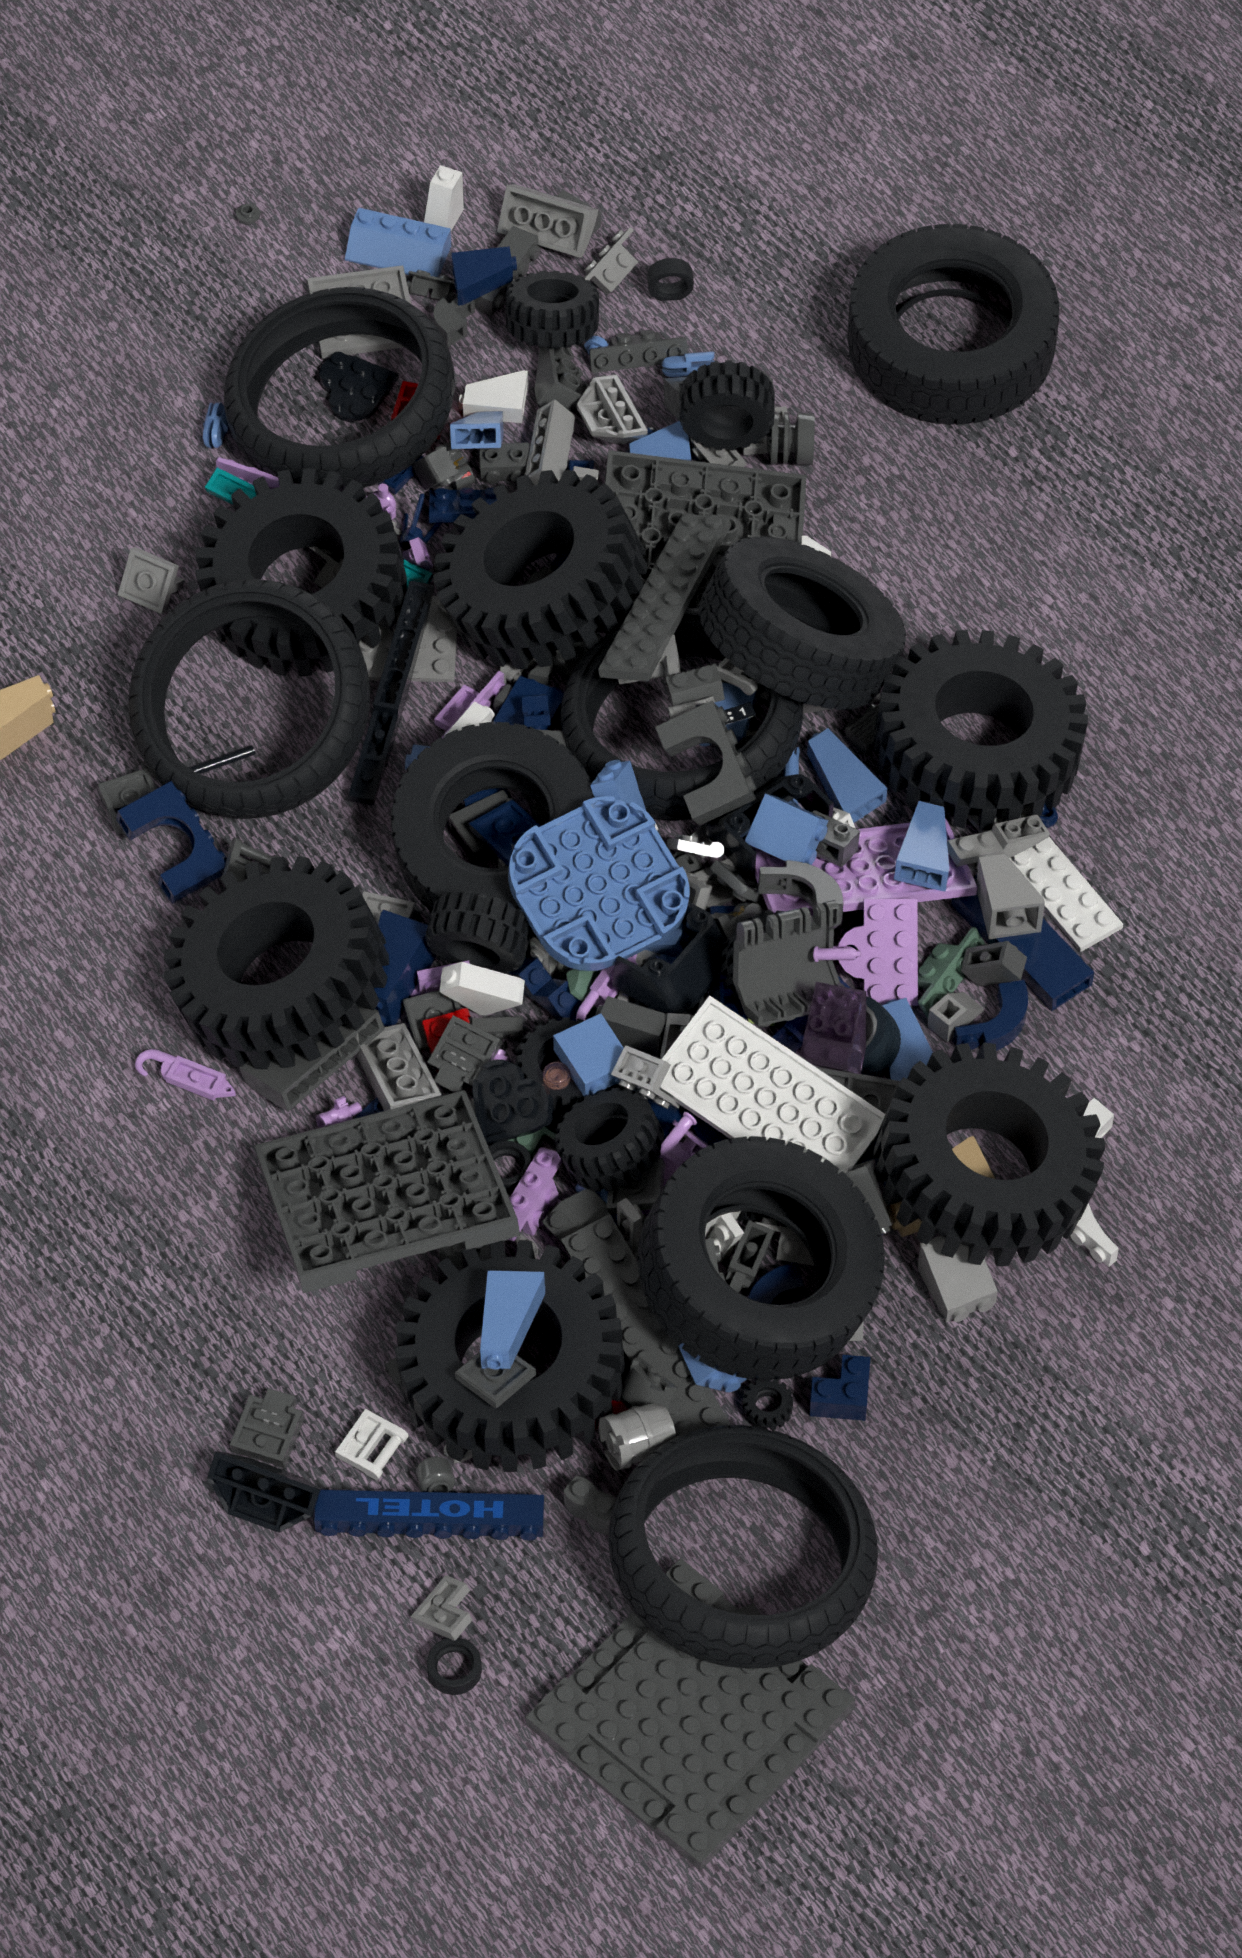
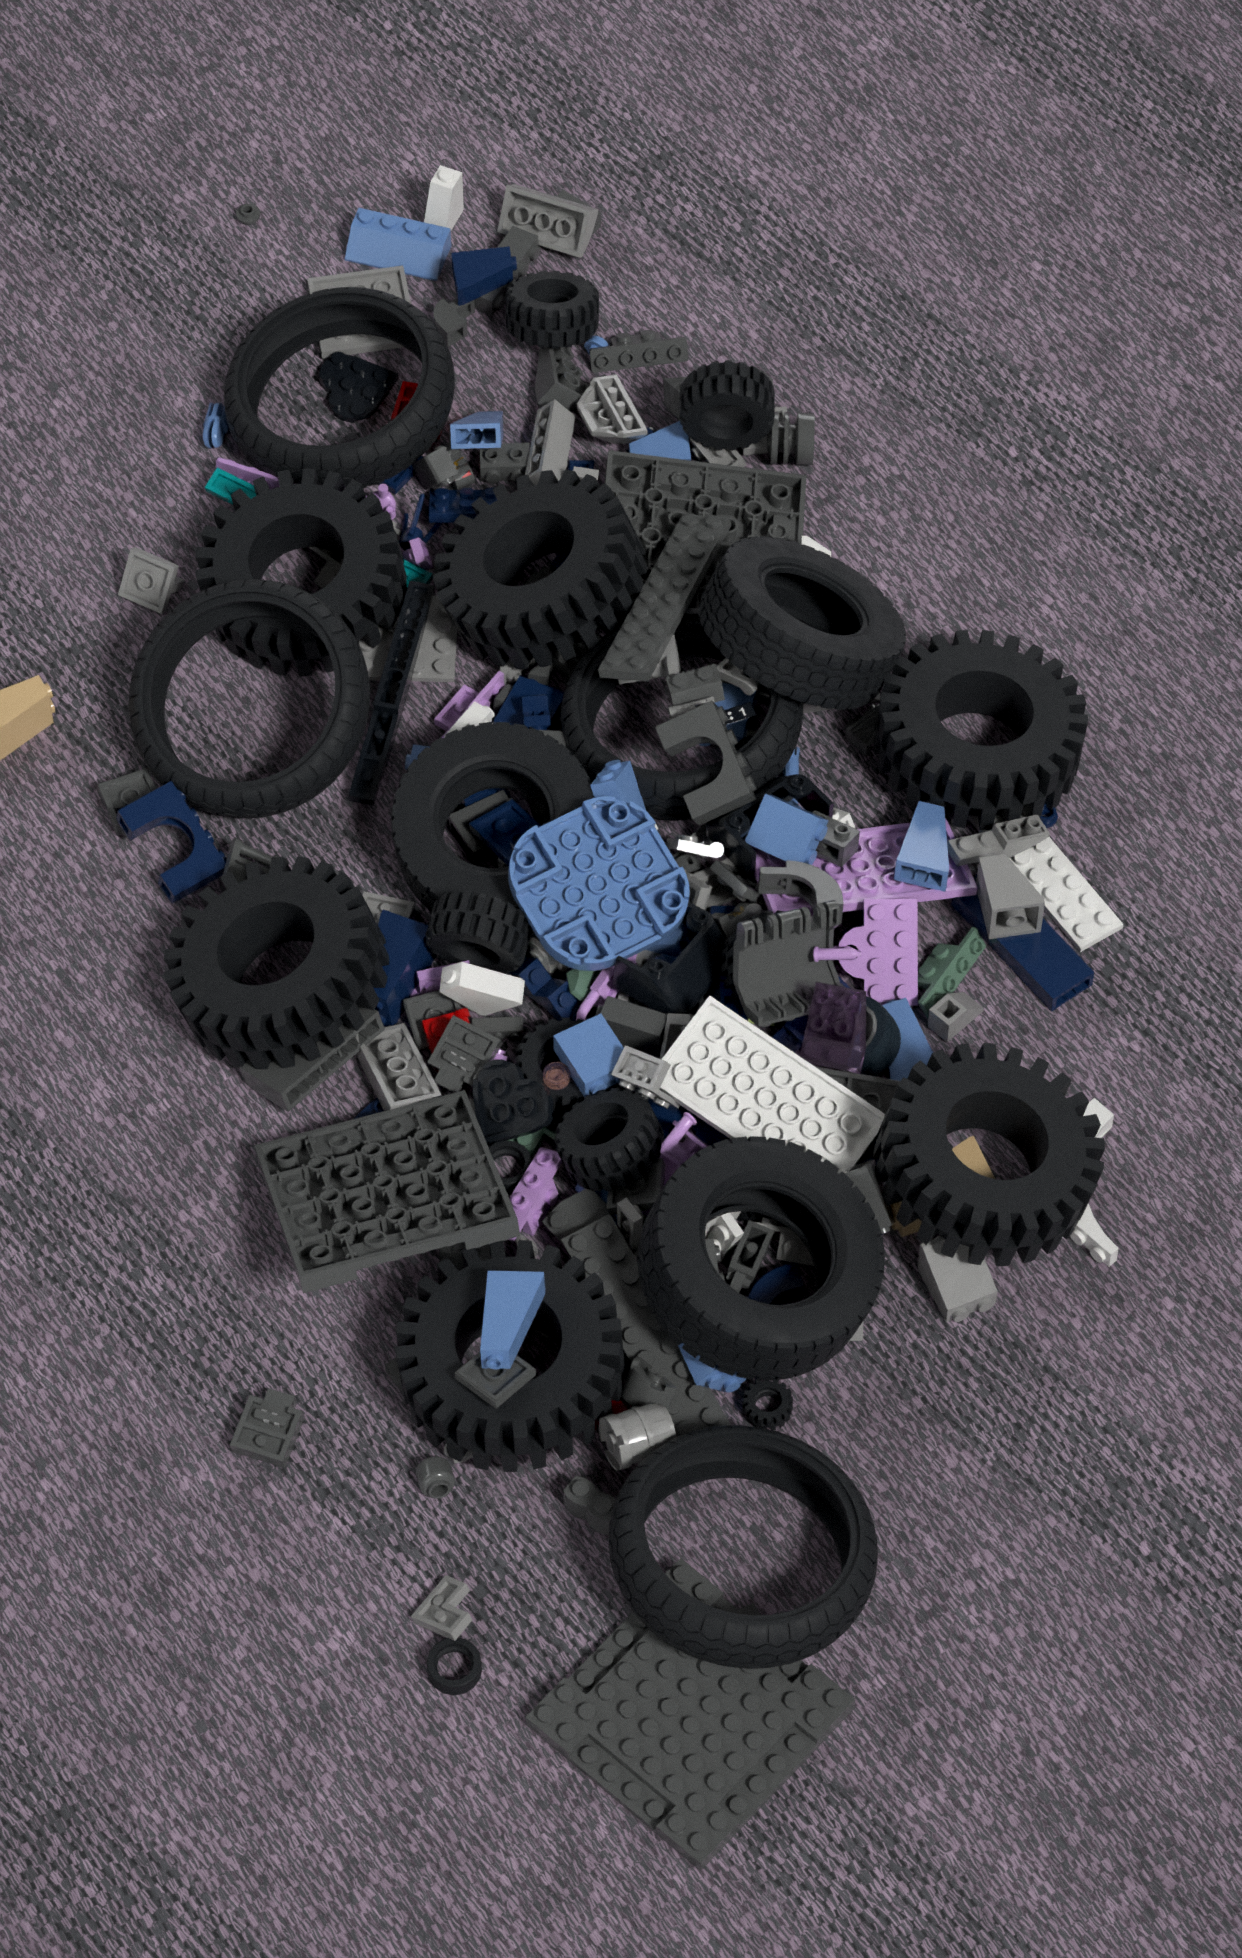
lavender plate [135,1049,236,1101] -> none
black bar [189,745,255,774] -> none
black wedge [207,1451,321,1533] -> none
dark blue brick [314,1490,544,1541] -> none
lavender piece [316,1096,362,1128] -> none
white plate [335,1409,409,1480] -> none
dark grey hinge [407,270,455,302] -> none
white slope [459,370,528,423] -> none
light grey bracket [580,227,638,295] -> none
black tyre [647,258,694,301] -> none
medium blue arm [662,351,715,377] -> none
medium blue slope [807,728,887,823] -> none
dark blue brick [810,1355,871,1421] -> none
black tyre [847,224,1059,424] -> none
dark blue arch [954,980,1028,1051] -> none
dark grey brick [961,941,1027,987] -> none

